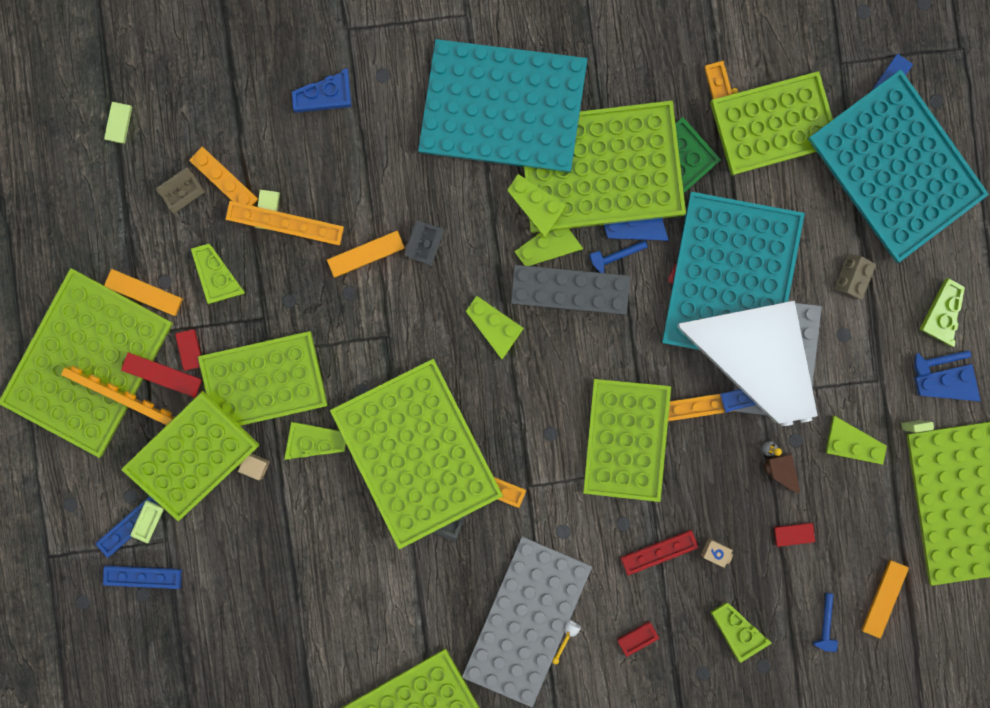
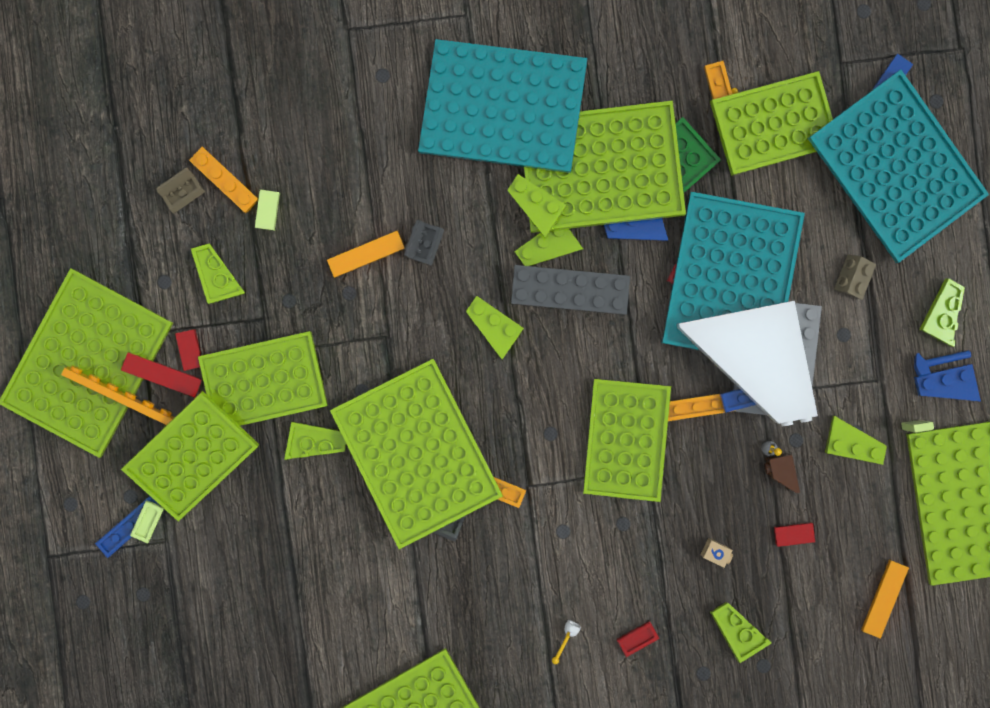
blue tile [103,565,182,589] -> none
yellowish green tile [104,102,132,144] -> none
light orange tile [104,269,183,316] -> none
light orange plate [226,201,344,245] -> none
tan brick [238,453,270,481] -> none
blue wing [292,68,352,113] -> none
light grey plate [462,536,592,707] -> none
blue piece [589,241,648,273] -> none
red tile [620,530,699,576] -> none
blue piece [813,593,838,652] -> none

